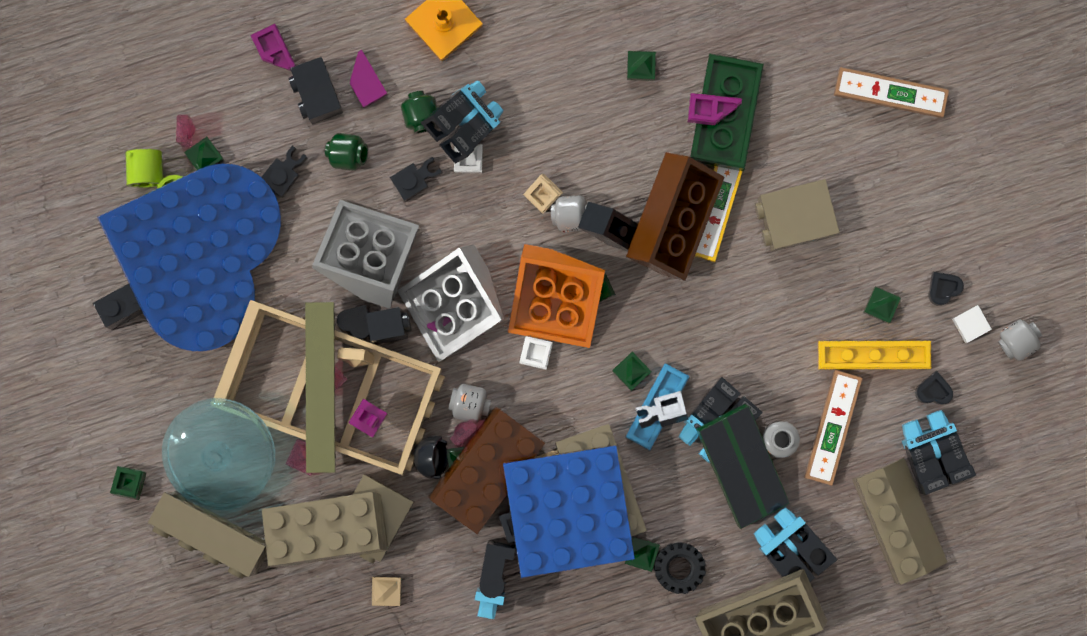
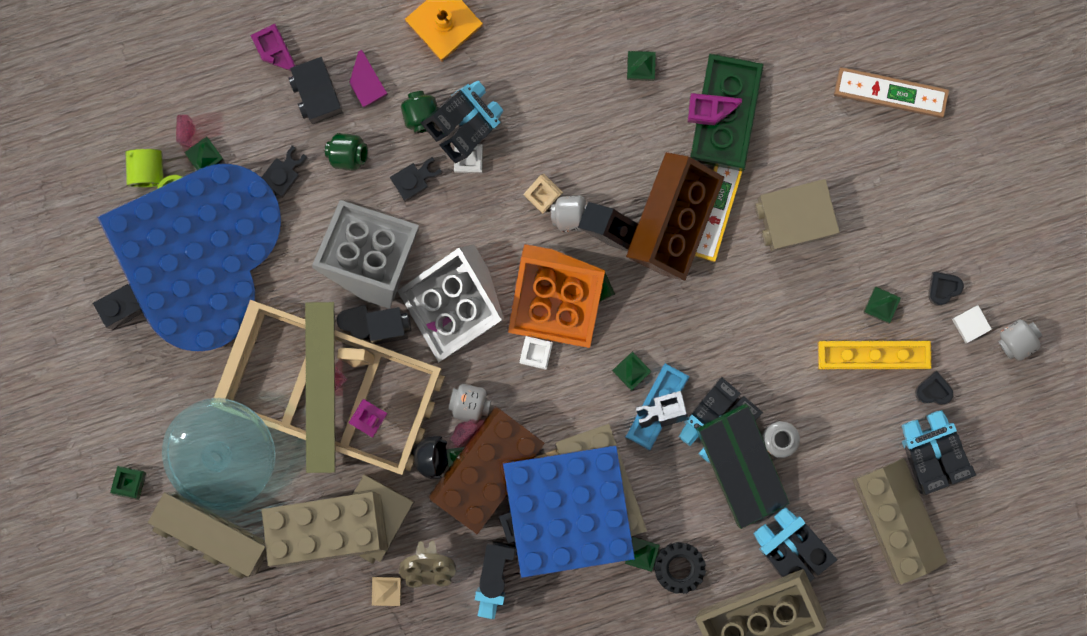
clear pink tile [286,439,313,476] -> none
tile [804,370,862,486] -> none
none -> dark tan plate [399,541,456,588]

